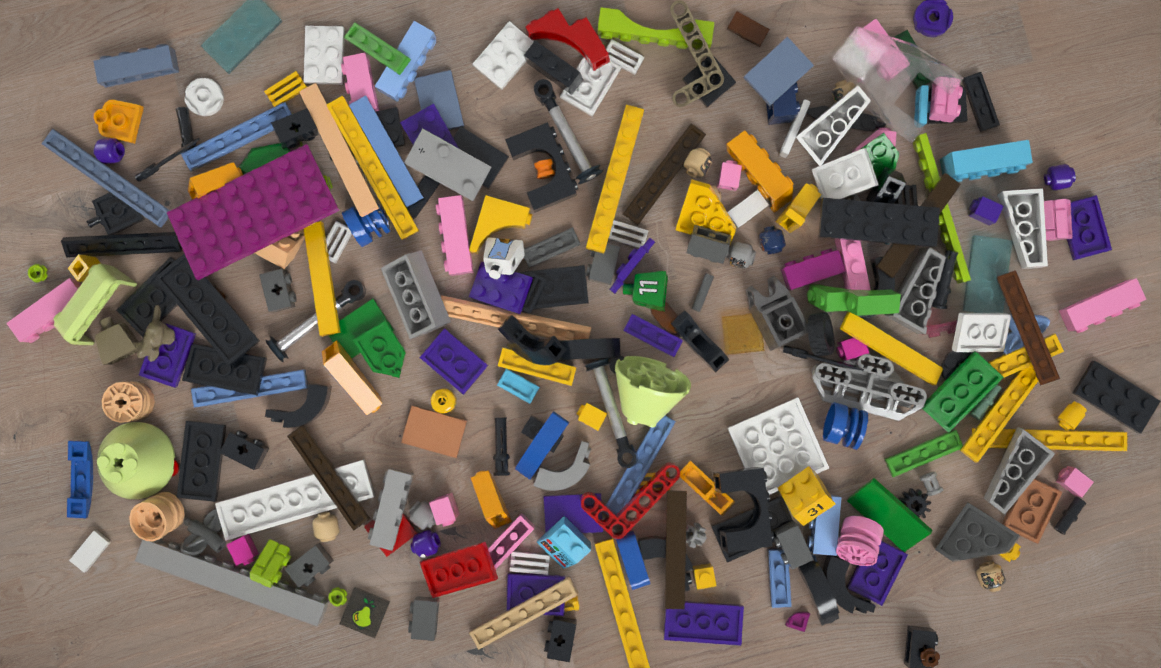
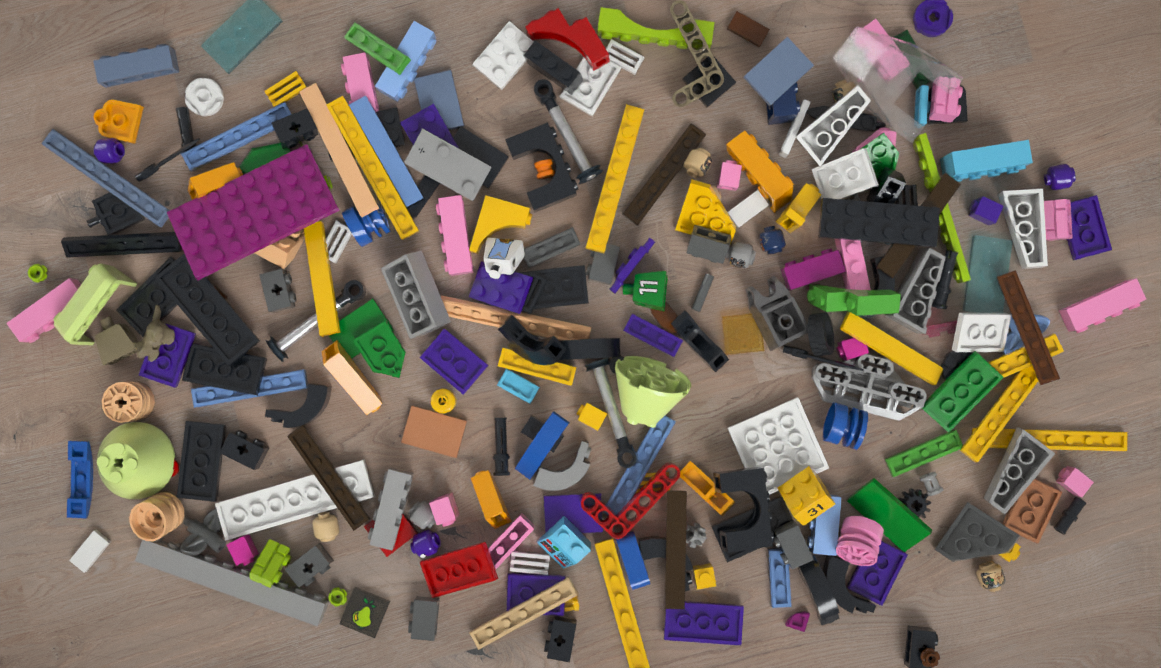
yellow brick [68,254,101,282] -> none
white plate [304,26,345,85] -> none
white tile [609,220,648,248] -> none
black tile [961,72,1000,132] -> none
sand green pin [970,385,1002,421] -> none
yellow brick [1057,401,1087,431] -> none
black plate [1072,361,1161,434] -> none

